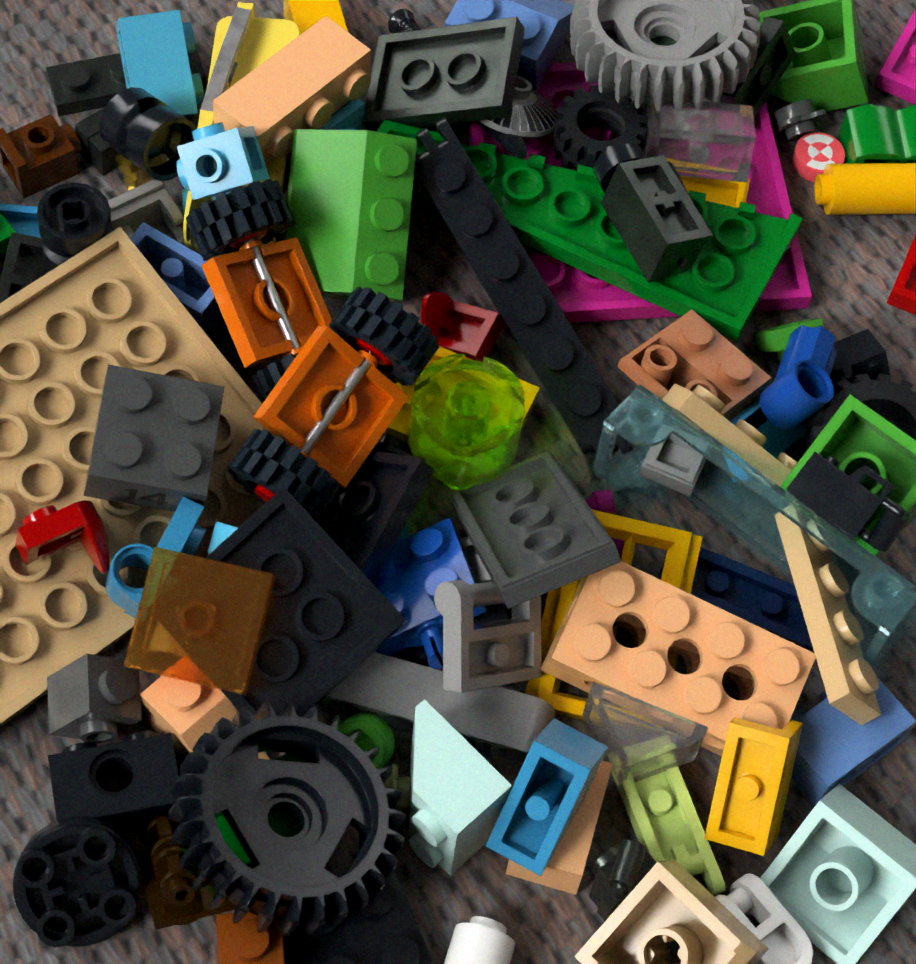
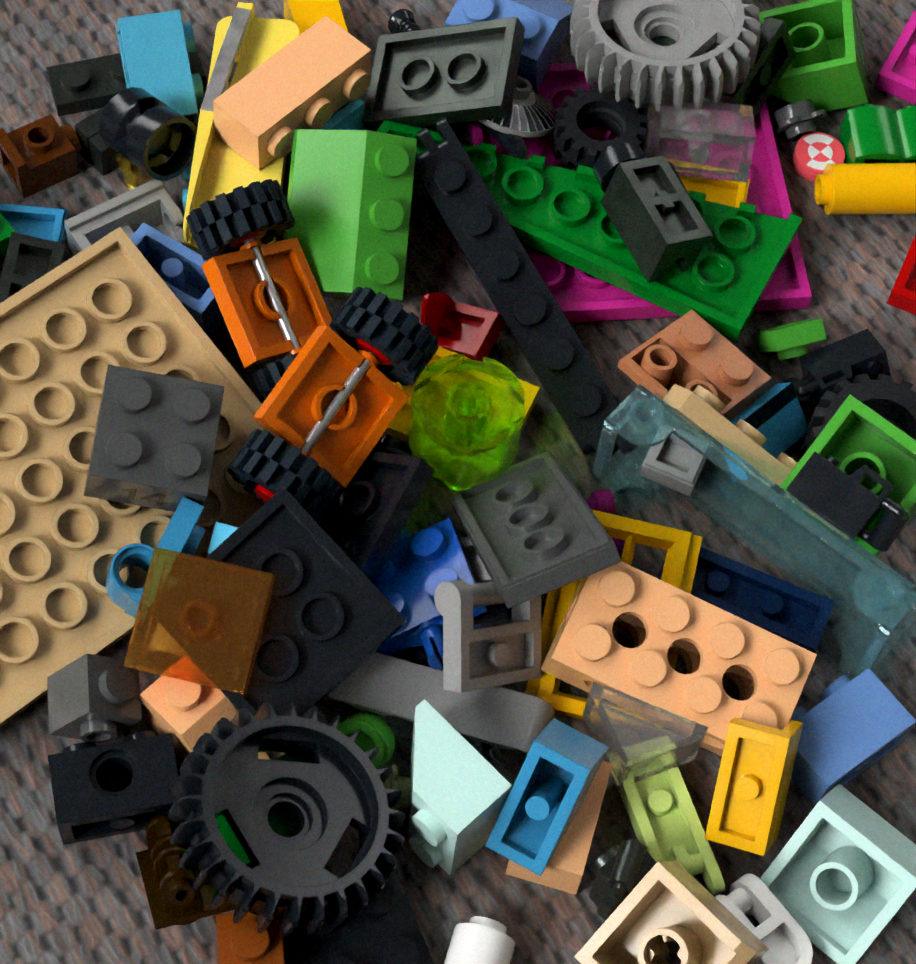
black tile [13,817,143,947] -> none
red plate [15,500,110,574] -> none
black wheel [37,183,112,273] -> none
medium azure brick [177,122,270,201] -> none
blue piece [759,325,837,431] -> none
tan plate [774,504,881,726] -> none

